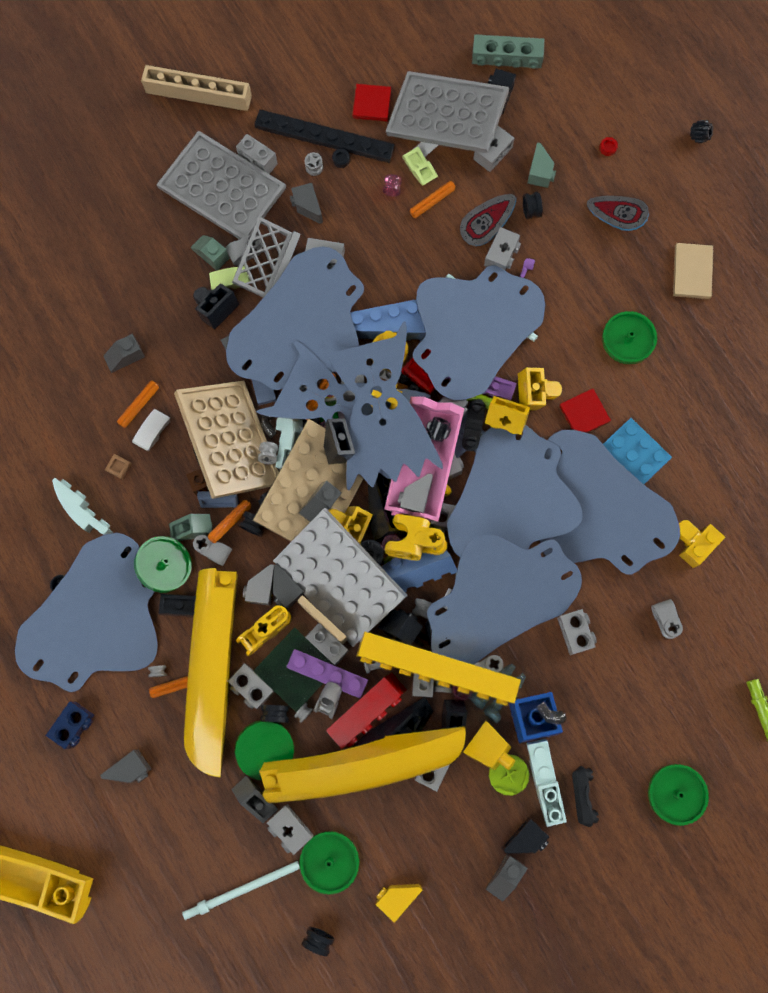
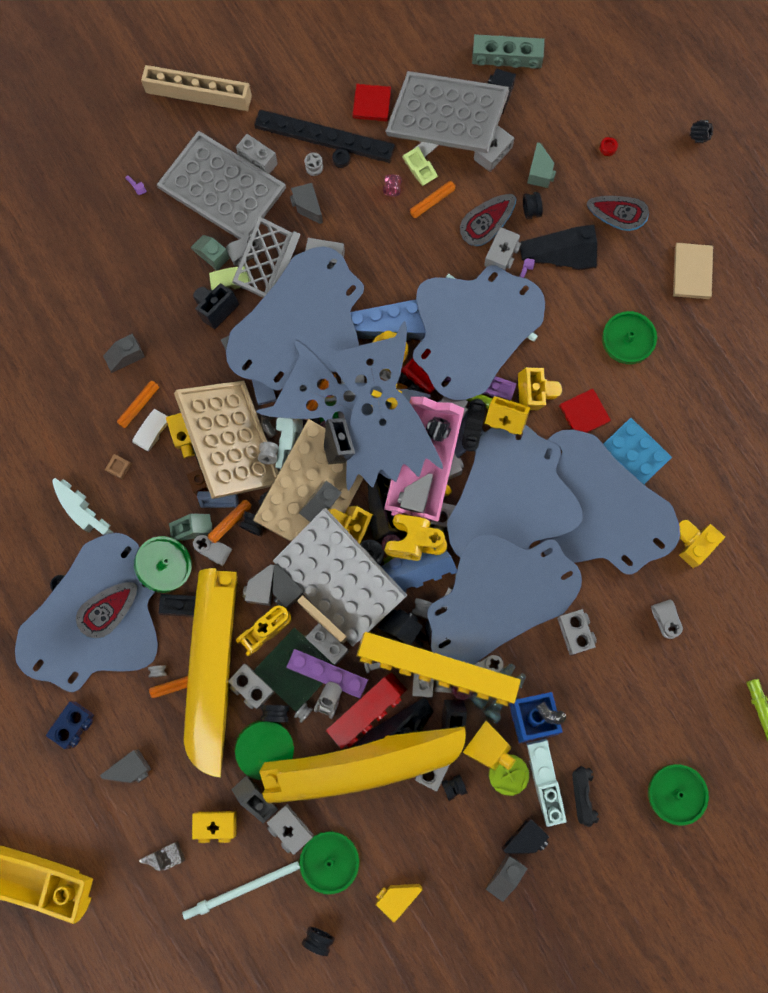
none -> shield [76,582,137,639]
none -> medium lavender hand [125,175,147,195]
none -> clear smoke slope [139,841,186,871]
none -> yellow torso [166,413,195,458]
none -> yellow brick [192,811,237,843]
none -> black wheel [441,774,467,801]
none -> black wedge [519,225,597,270]

